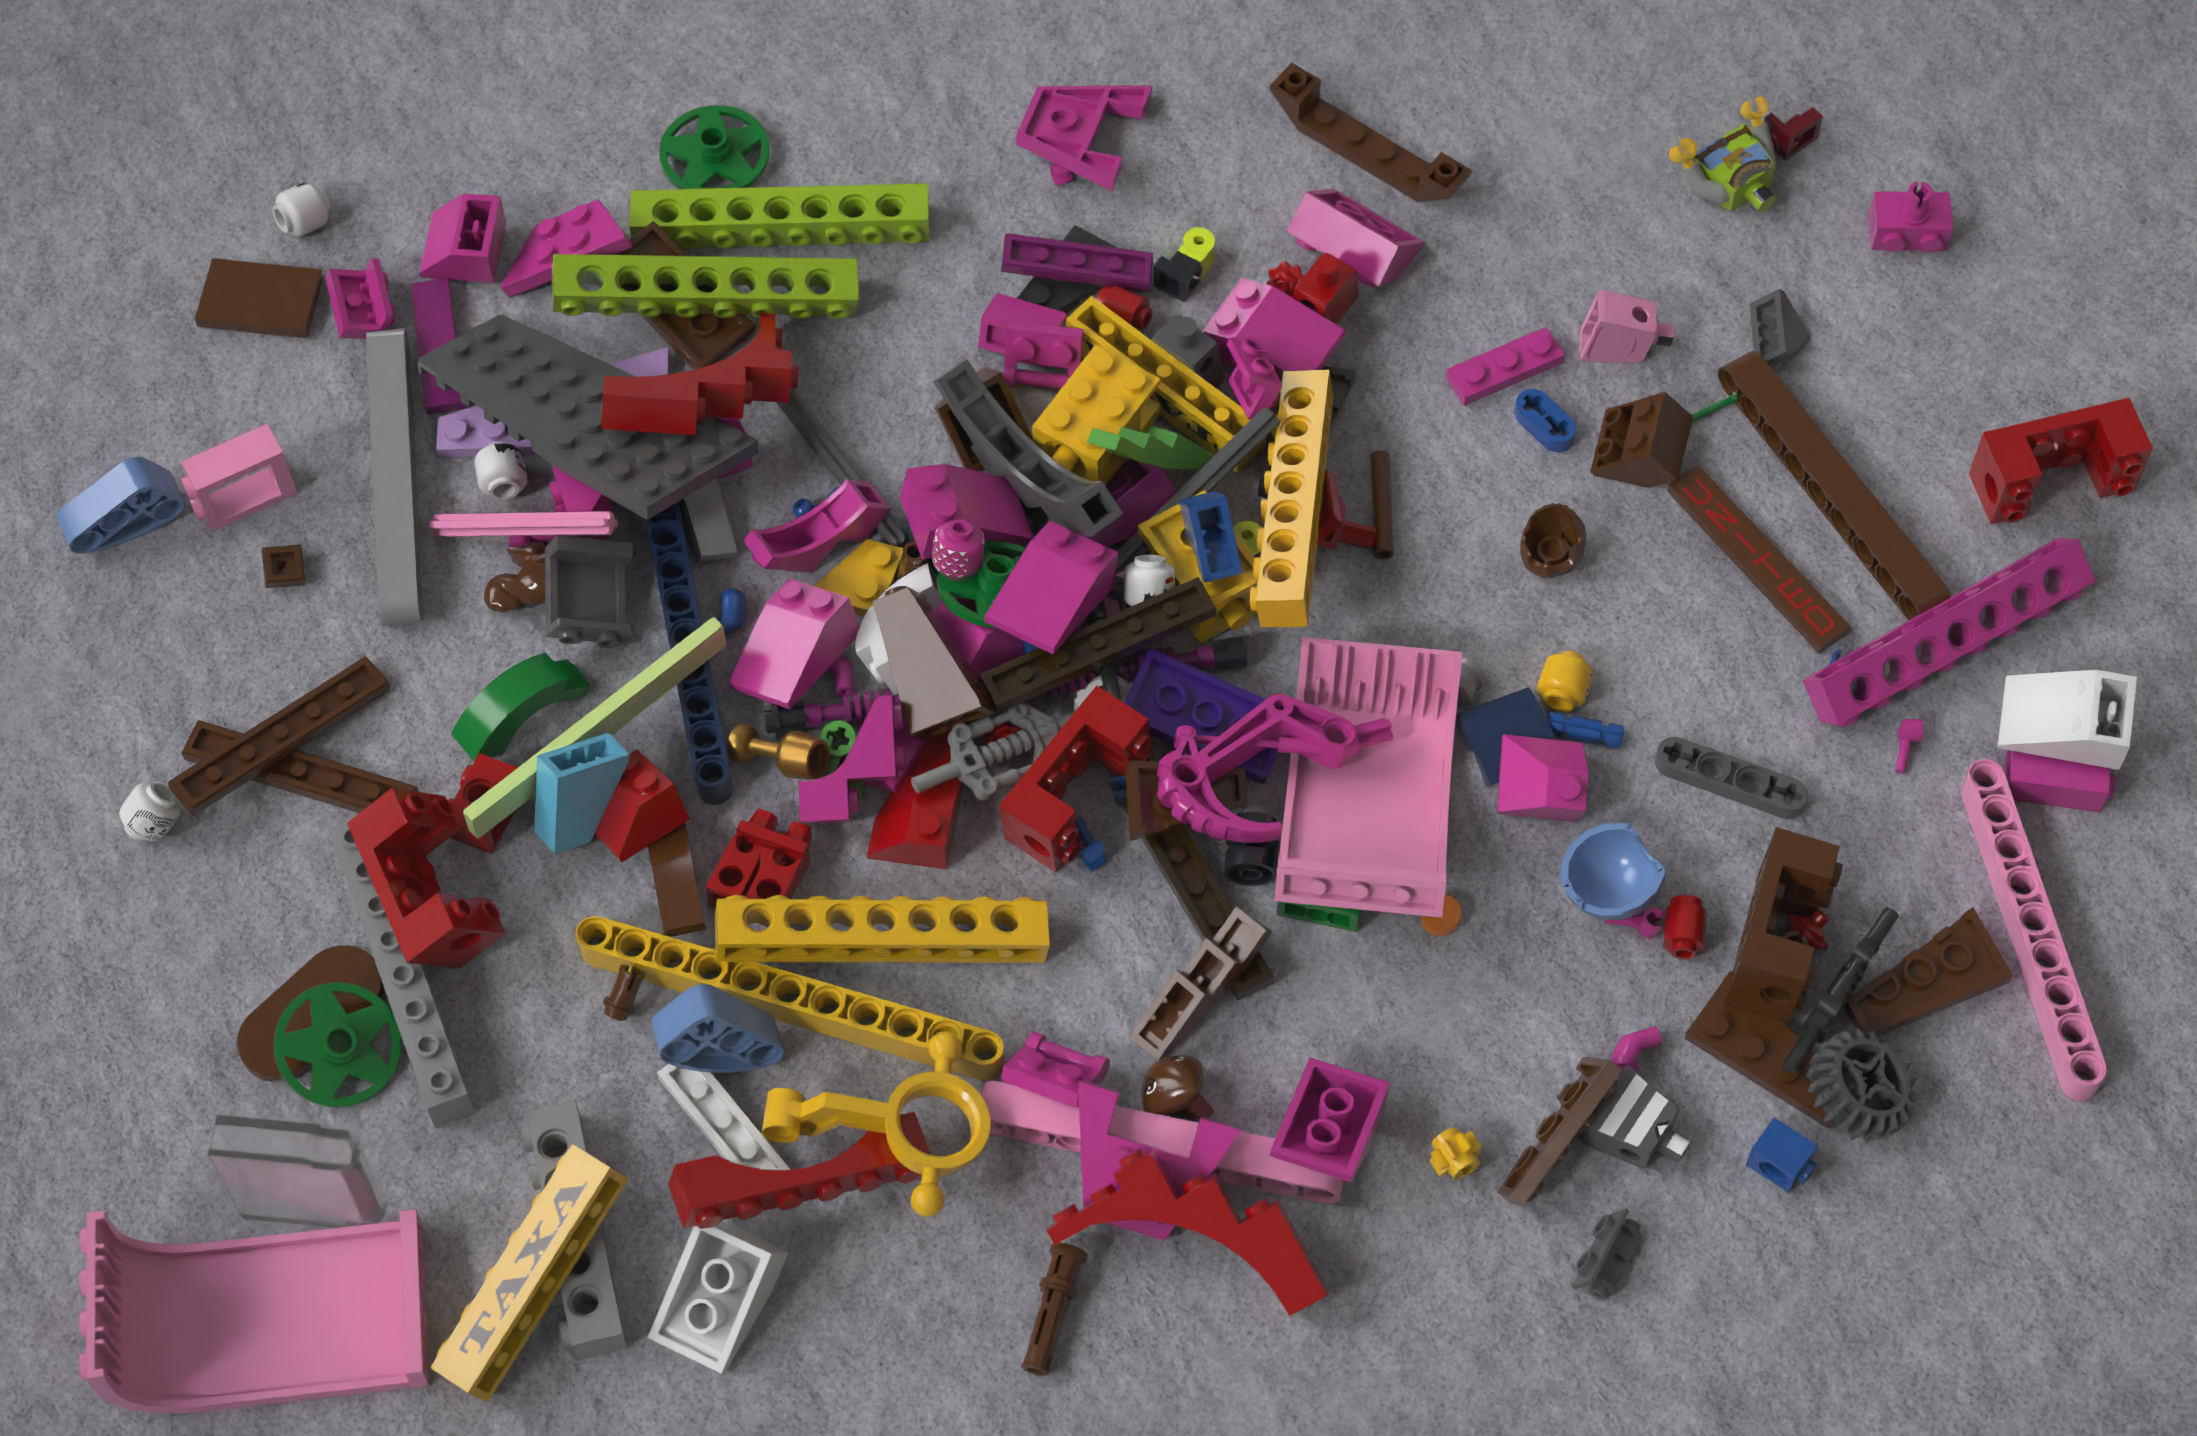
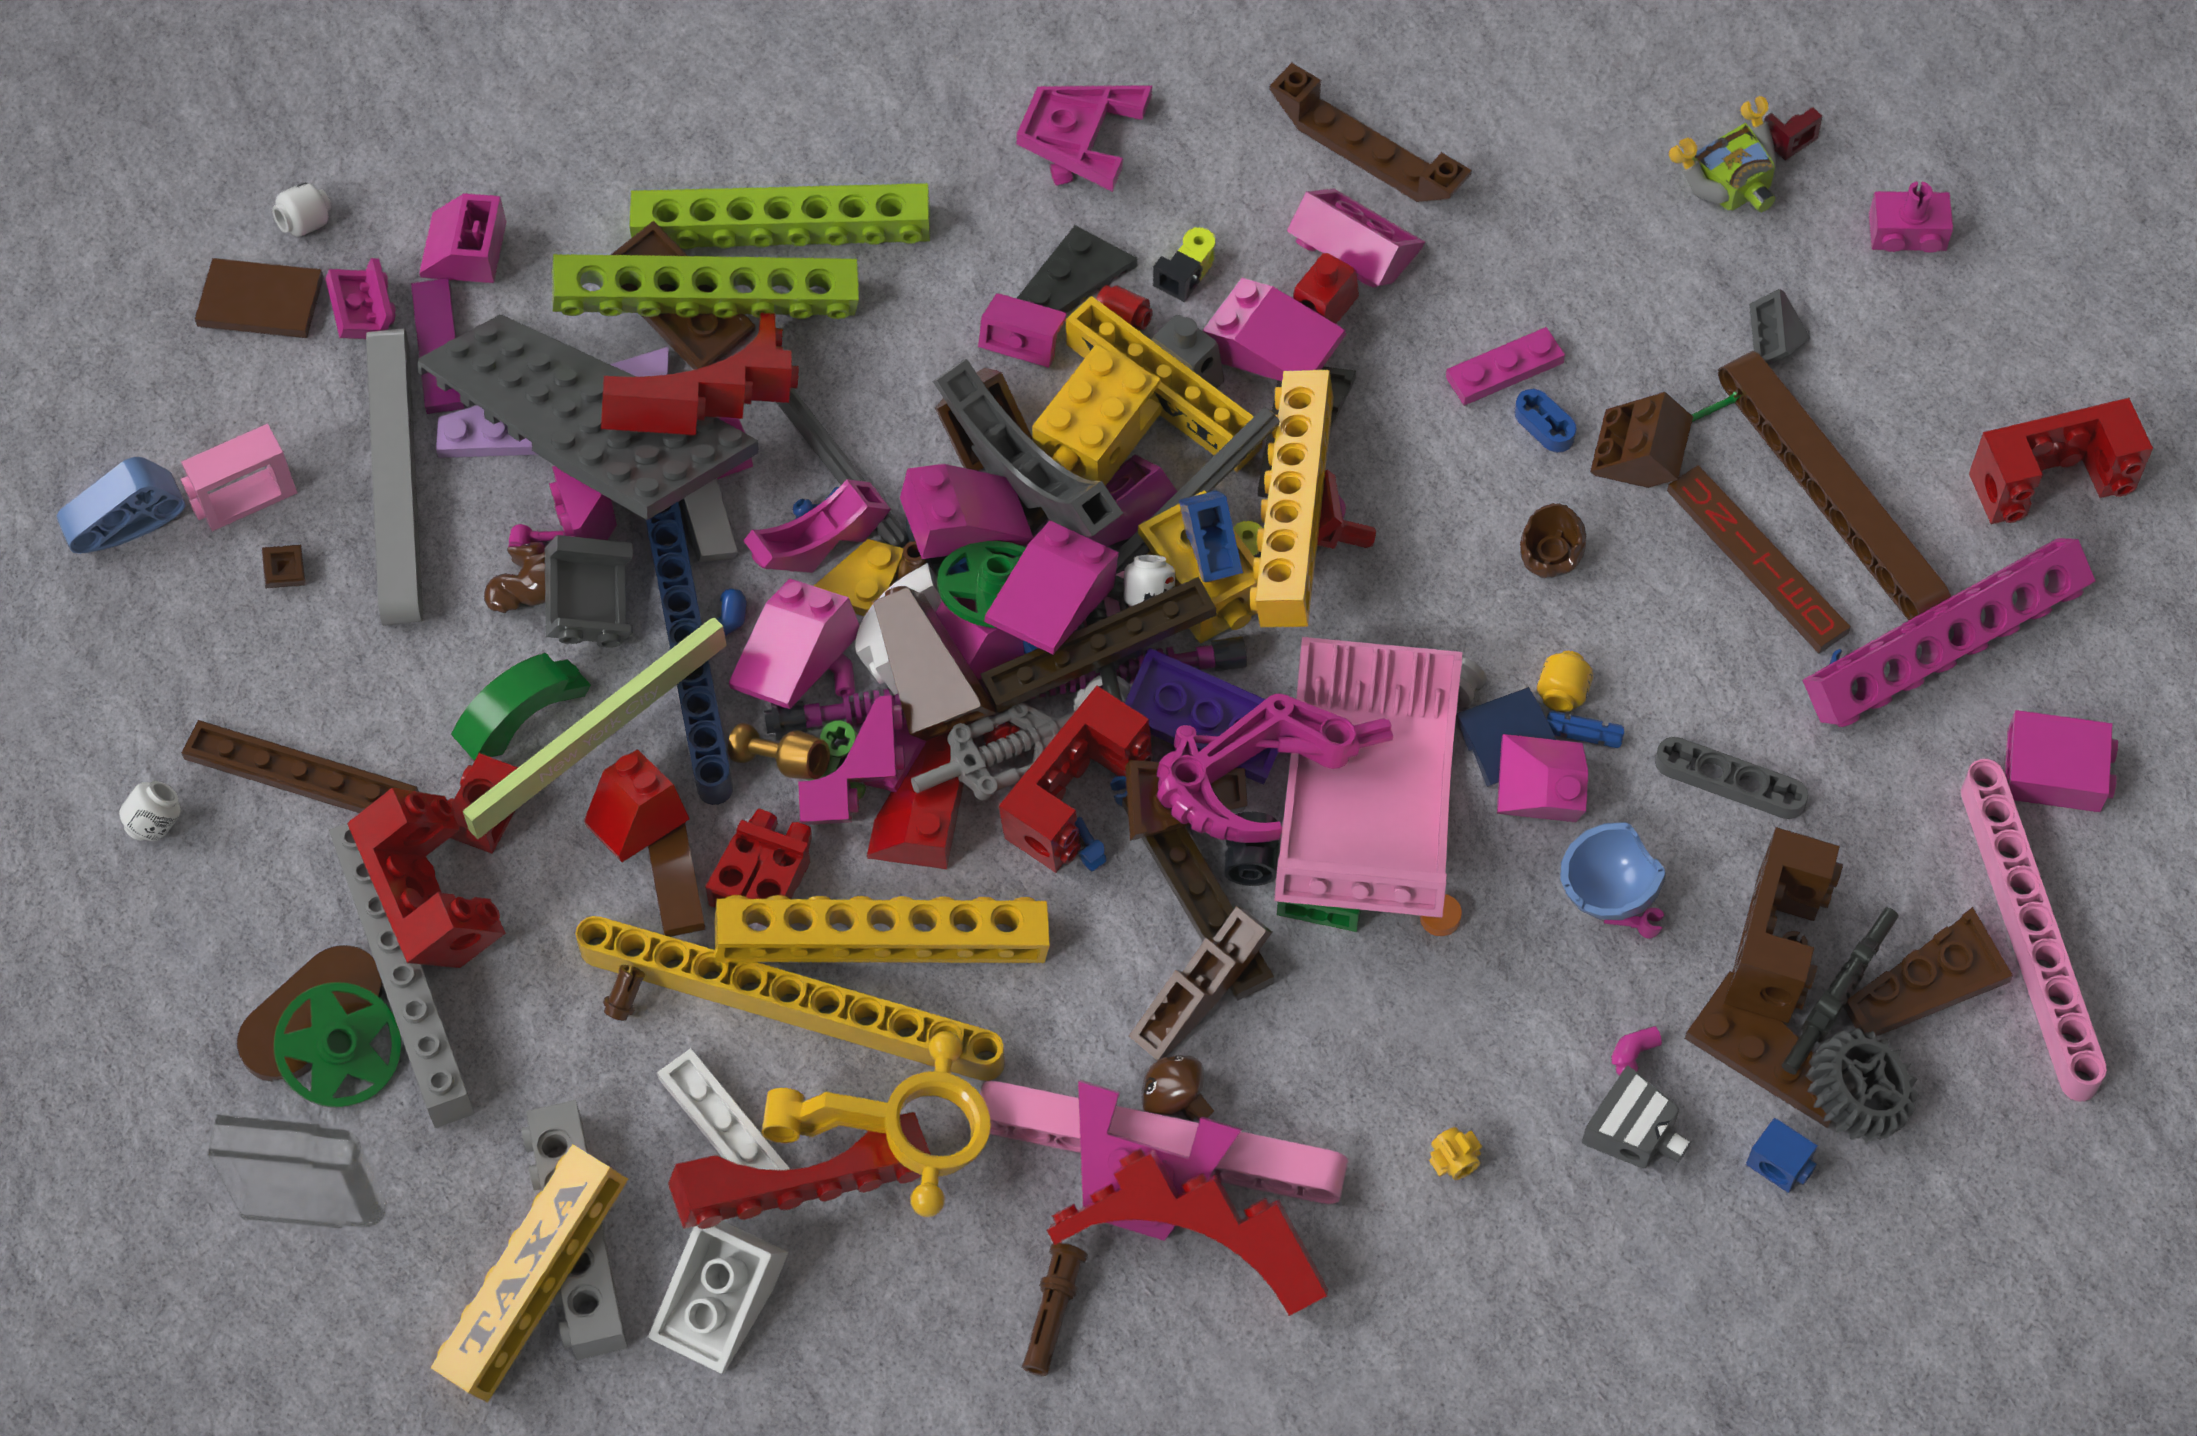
bright pink panel [79,1209,429,1414] -> none
reddish brown tile [168,656,390,816] -> none
bright pink axle [428,511,618,537] -> none
white head [474,442,527,501] -> none
dark pink wing [501,199,632,298] -> none
medium azure slope [534,733,629,855] -> none
medium blue beam [651,984,784,1073] -> none
green wheel [659,105,770,189] -> none
dark pink head [932,520,985,579] -> none
magenta tile [1001,233,1154,292] -> none
dark pink plate [1001,1031,1110,1108] -> none
dark pink plate [1003,321,1084,389] -> none
bright green slope [1087,425,1214,470] -> none
dark pink bracket [1227,337,1283,420] -> none
red plant [1266,261,1303,298] -> none
dark pink slope [1269,1058,1390,1182] -> none
reddish brown piece [1370,450,1394,559] -> none
reddish brown wing [1497,1057,1623,1206] -> none
dark grey hinge [1571,1209,1641,1300] -> none
bright pink torso [1580,290,1674,363] -> none
red brick [1663,895,1707,959] -> none
red plant [1787,909,1830,950] -> none
dark pink hand [1895,719,1924,774] -> none
white slope [1997,670,2137,770] -> none

